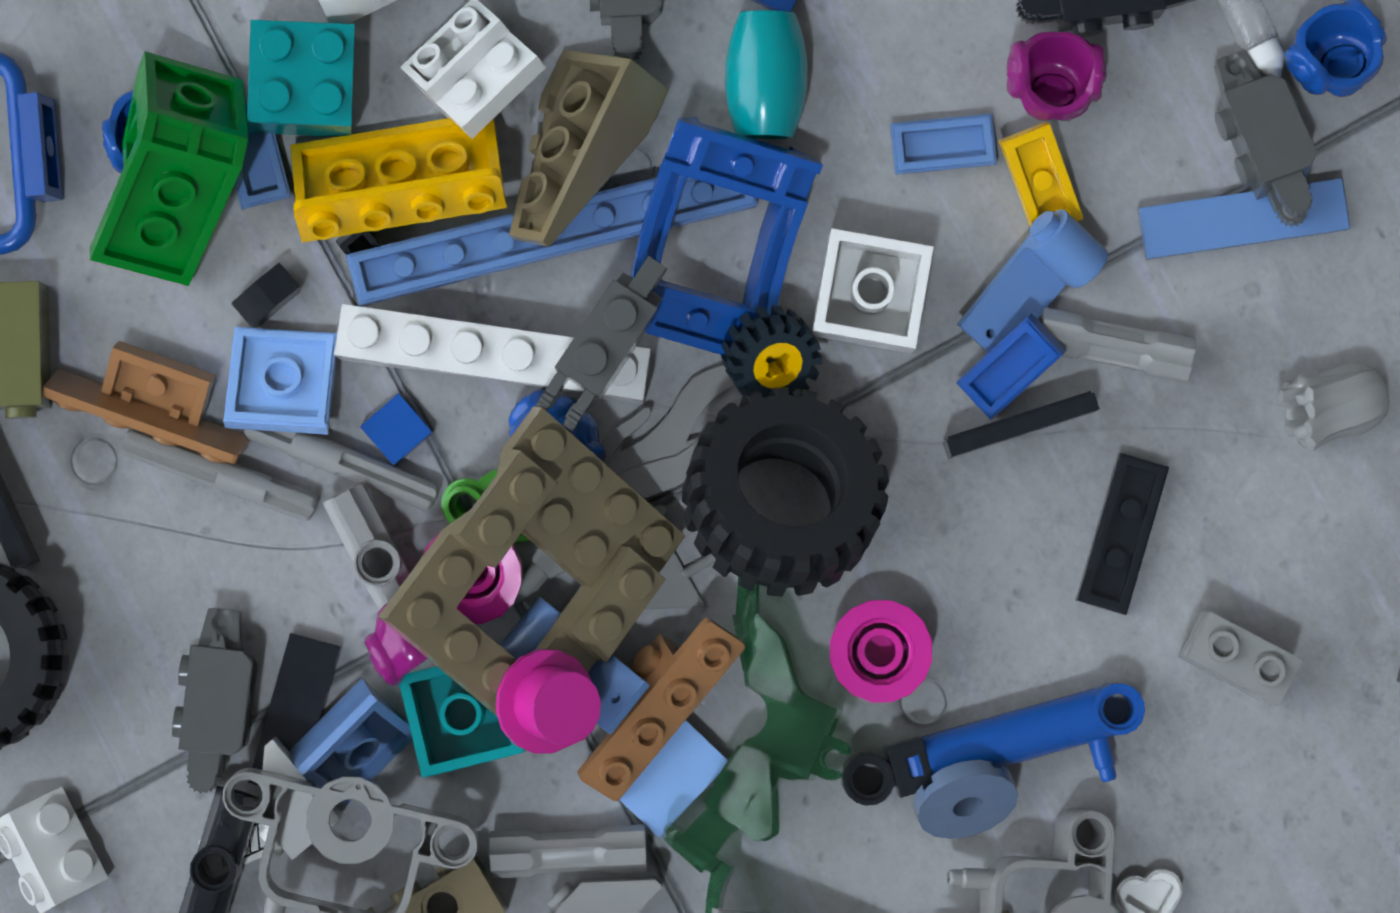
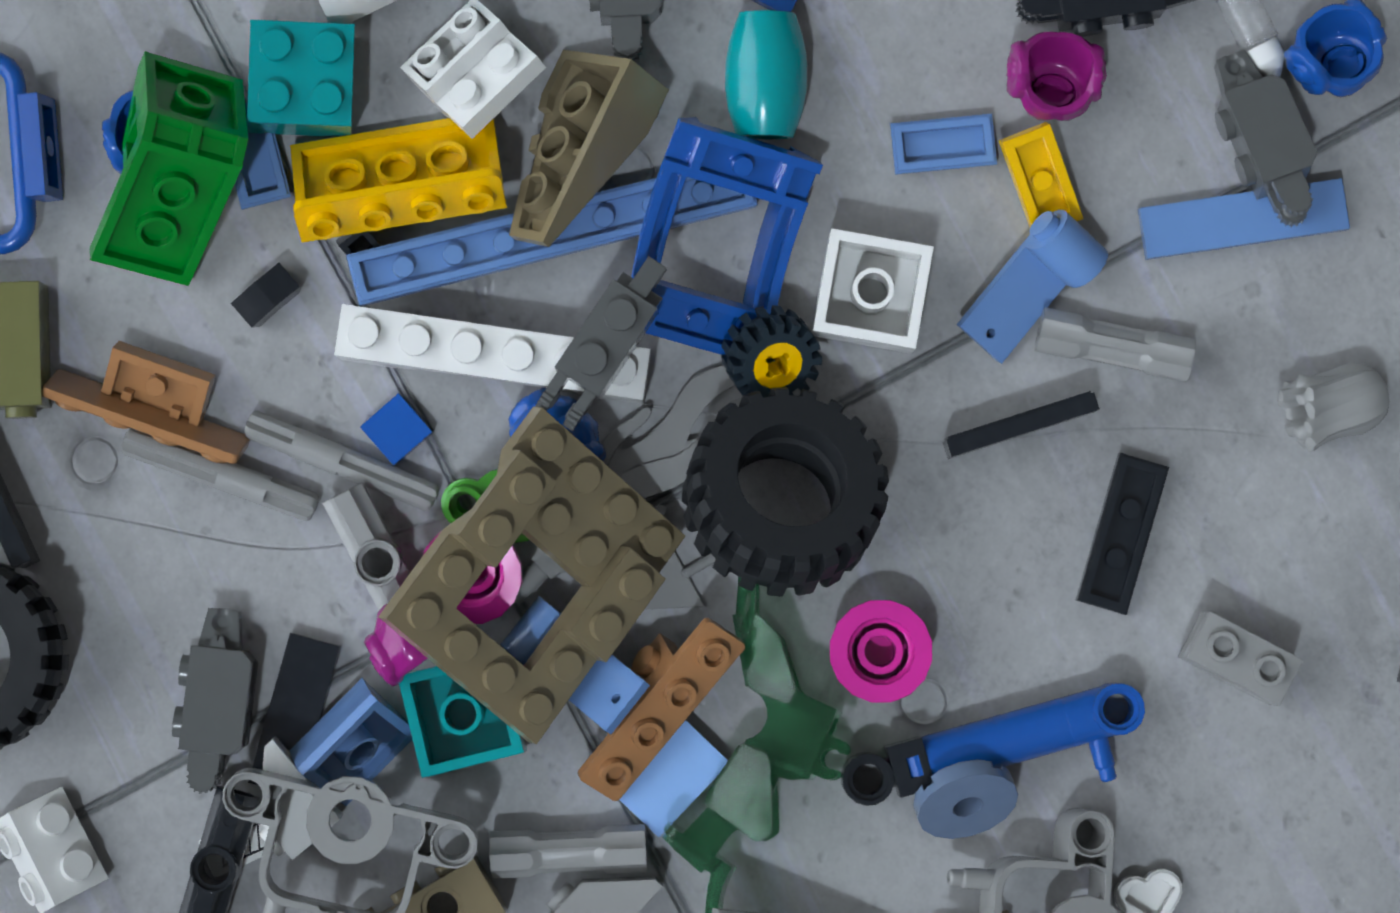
light blue tile [223,326,337,435] -> none
dark pink piece [496,649,601,754] -> none
blue tile [956,313,1067,420] -> none

